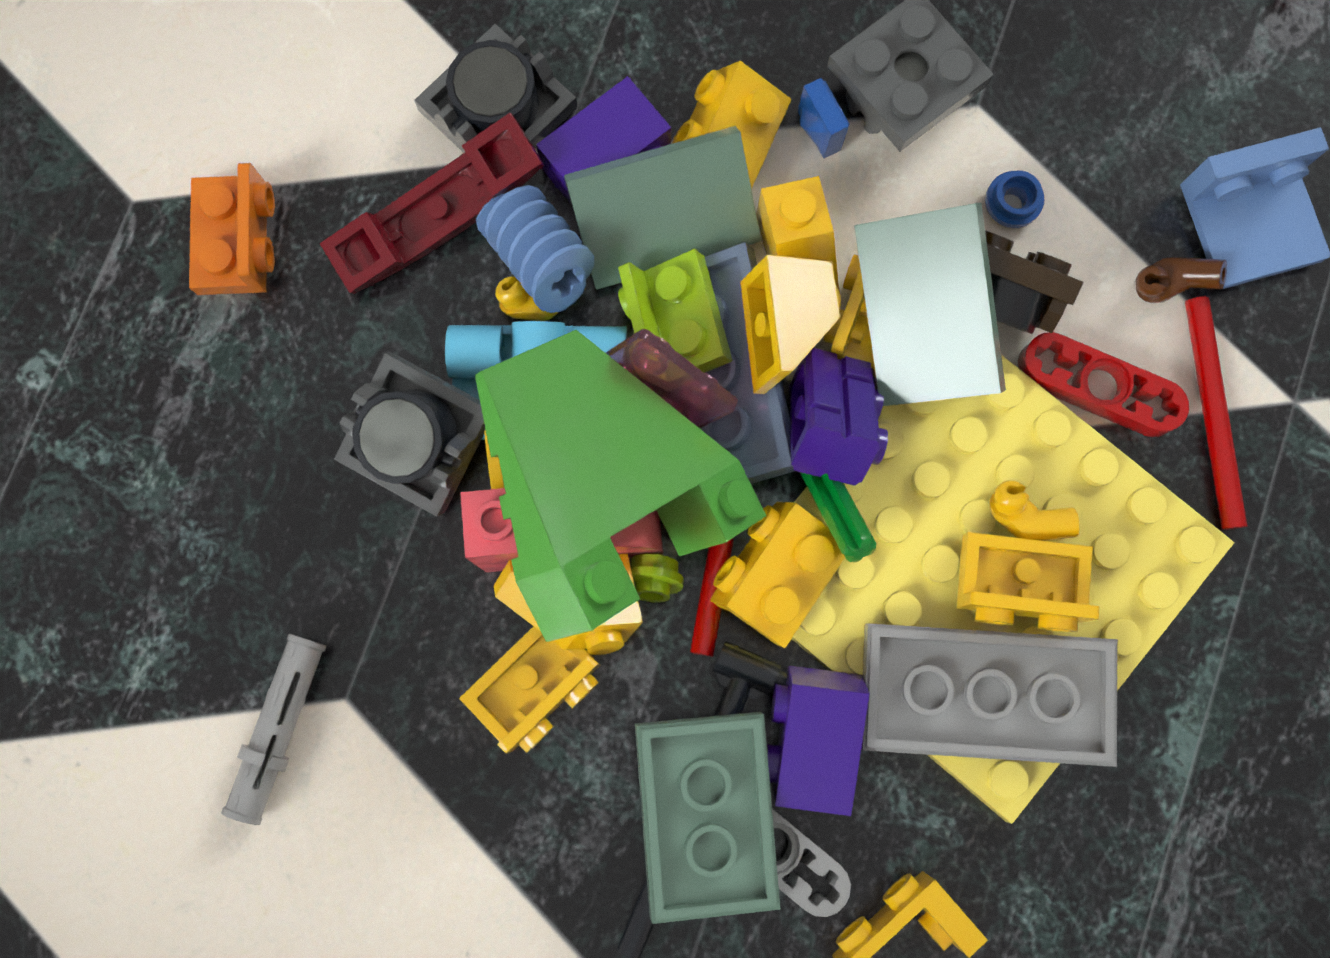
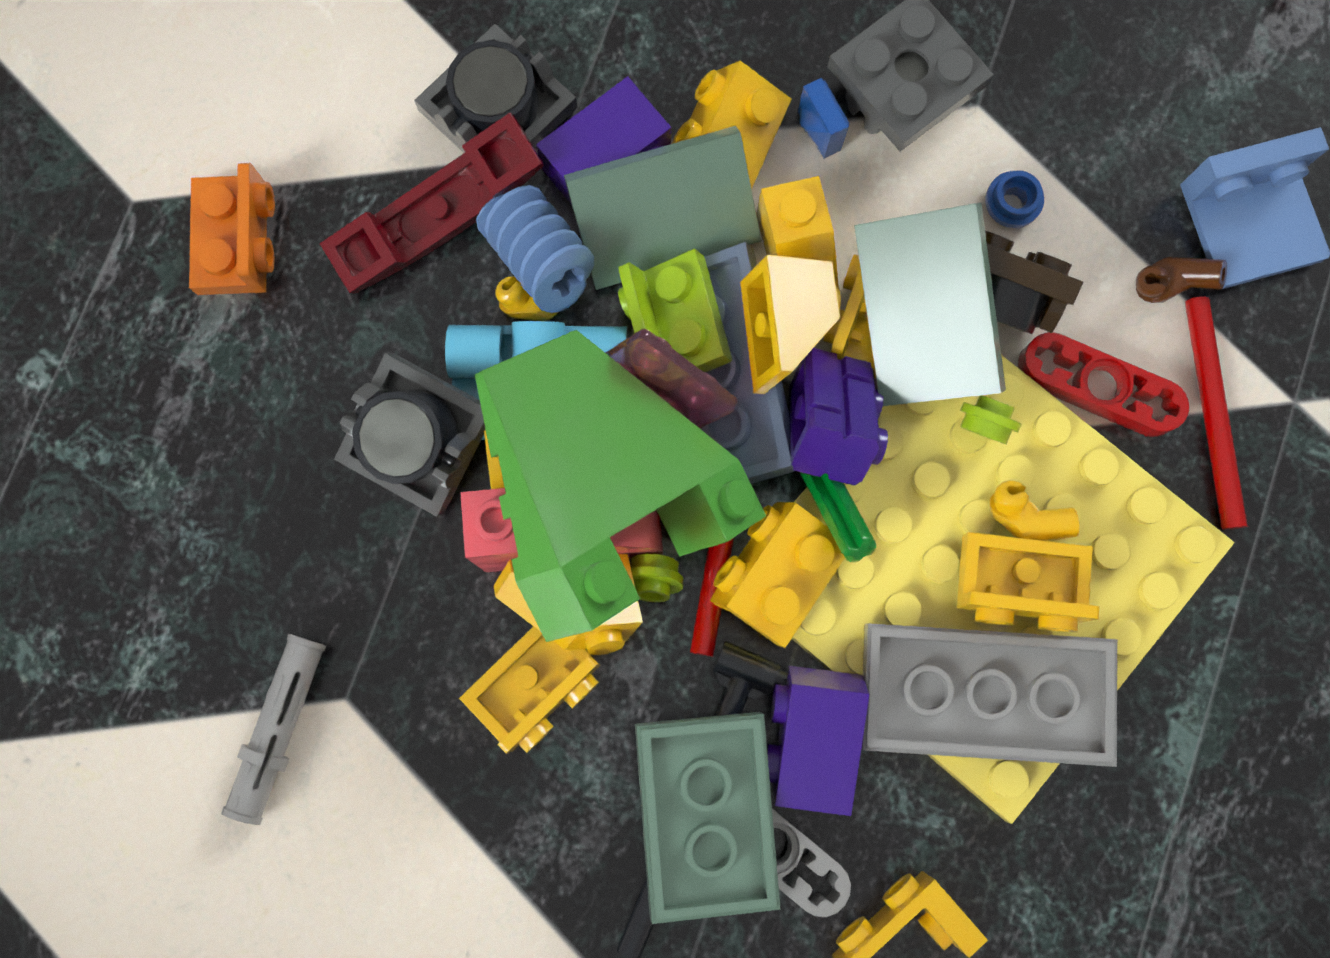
none -> lime plate [960,395,1022,445]

